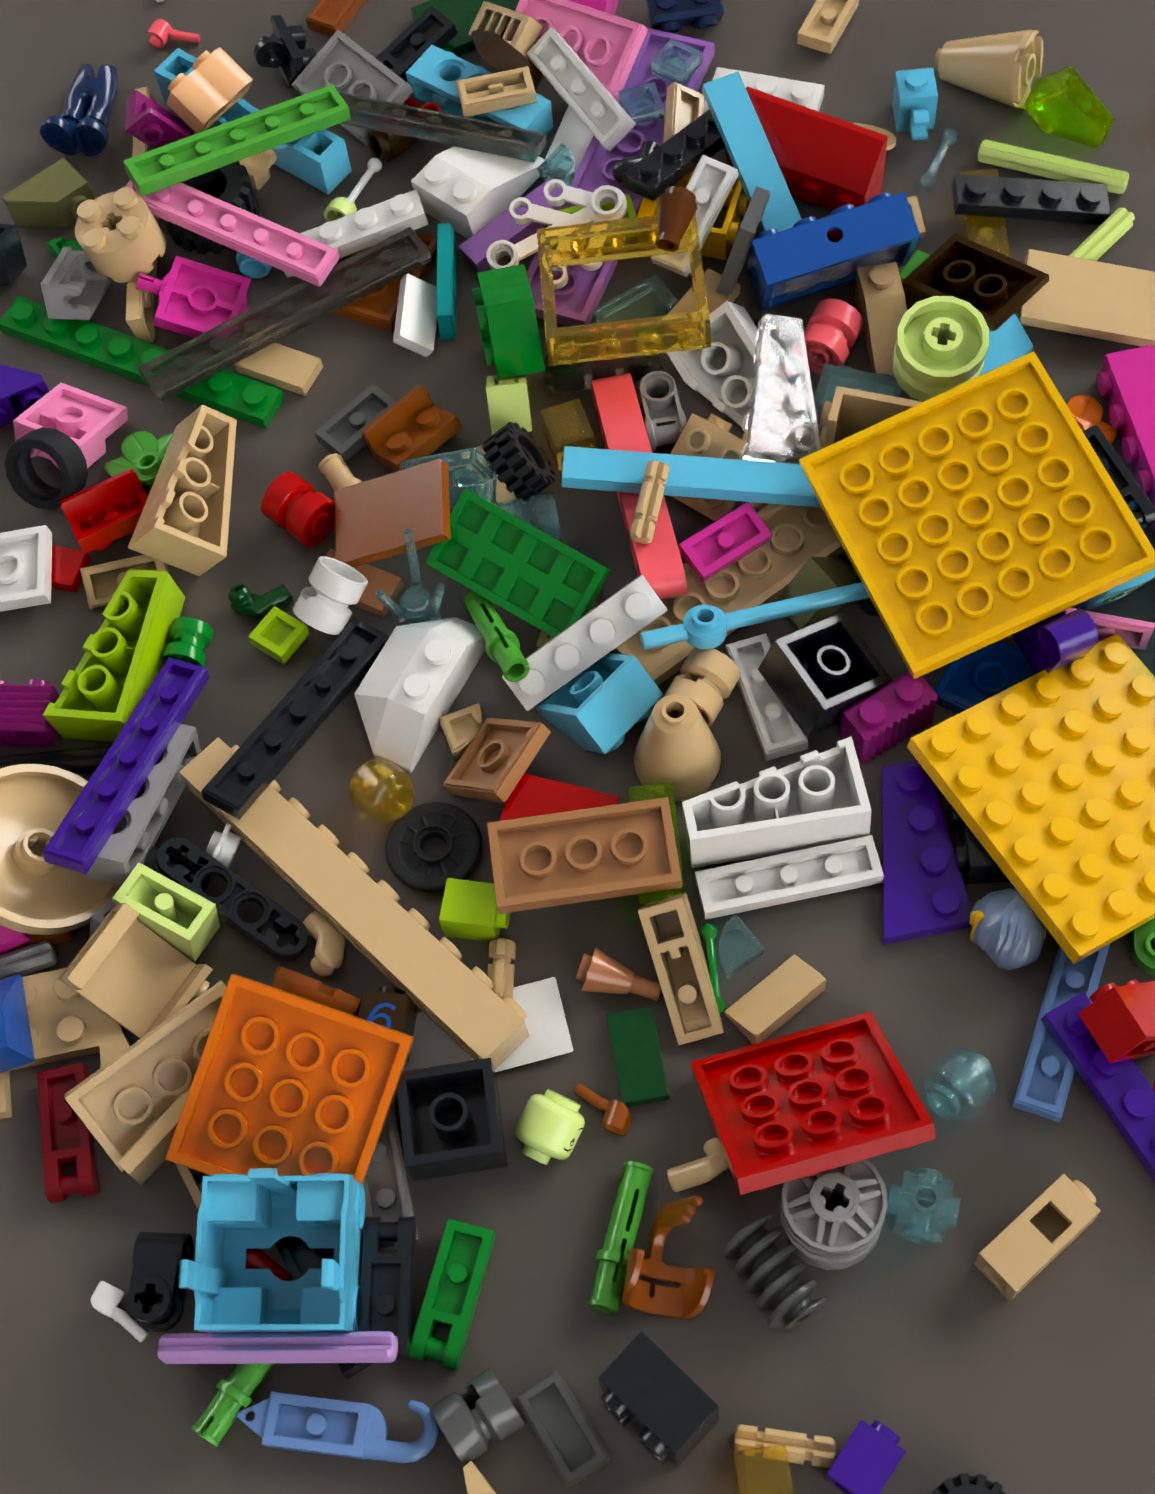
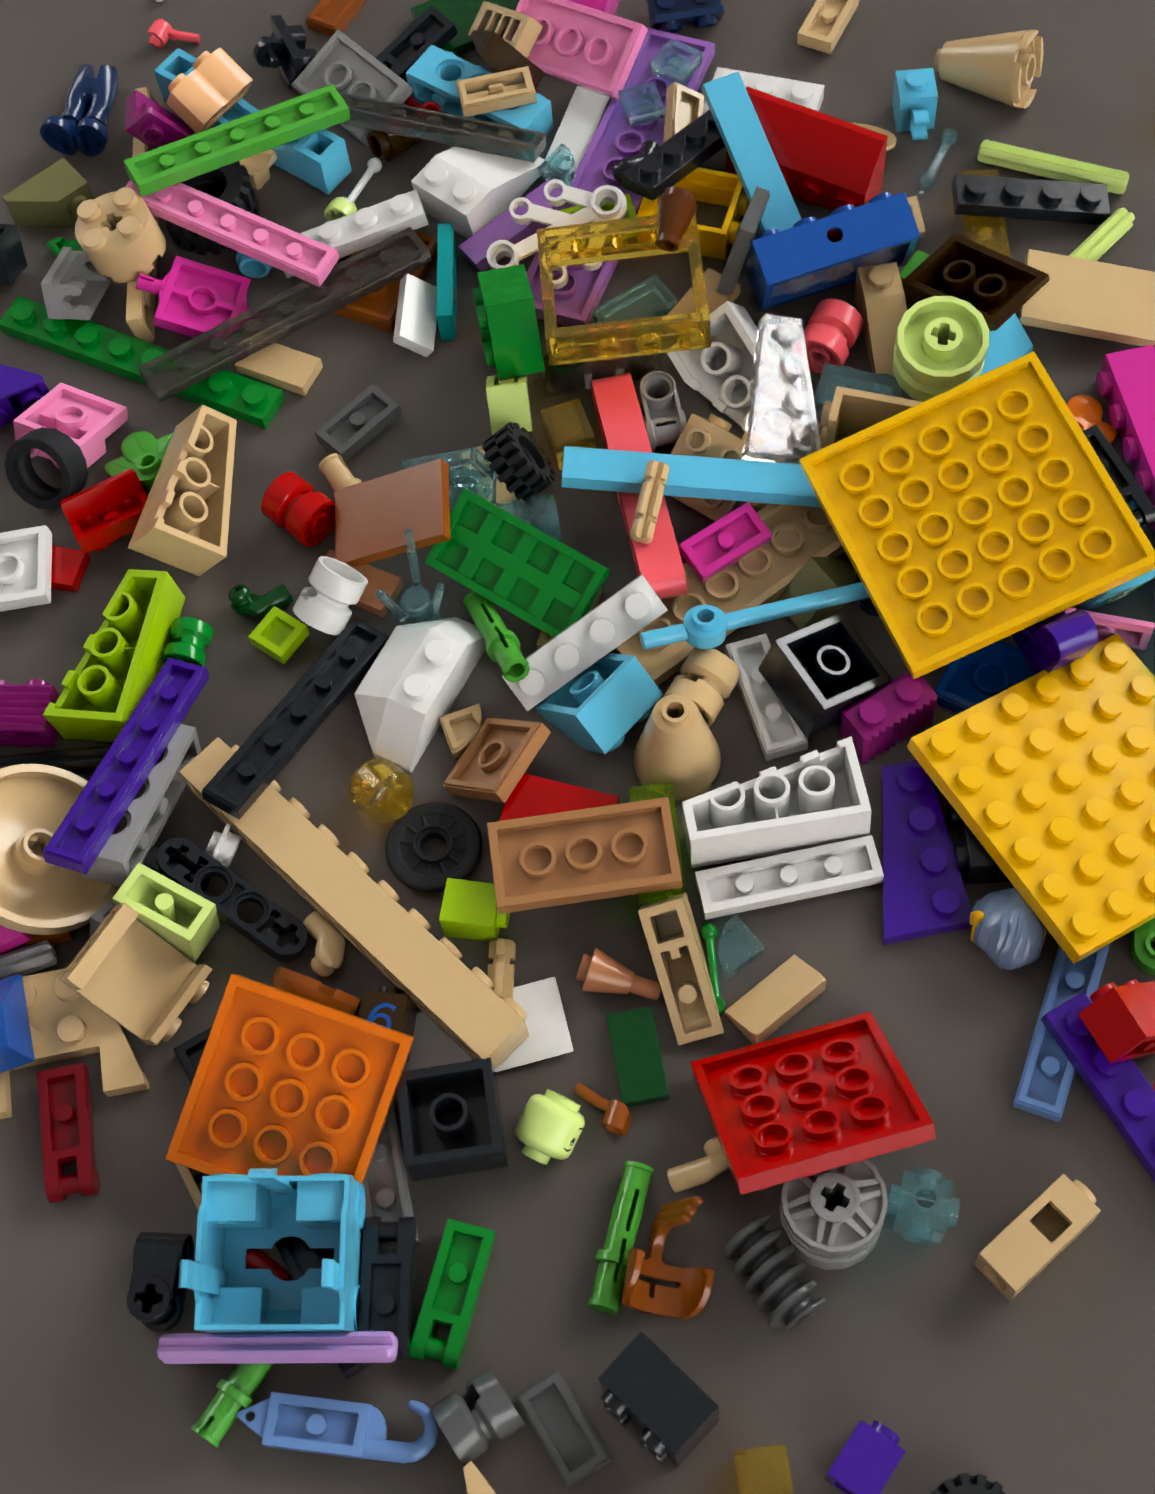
tan wing [64,980,227,1172] -> none
tan slope [80,555,169,609] -> none
white hand [91,1281,149,1343] -> none
tan tile [118,1092,188,1185] -> none
dark orange bracket [362,385,462,472] -> none
white tile [526,27,636,152] -> none
white tile [651,155,739,277] -> none
tan axle [734,1424,836,1468] -> none
clear light blue head [924,1048,997,1120] -> none
clear neon green slope [1024,65,1114,148] -> none

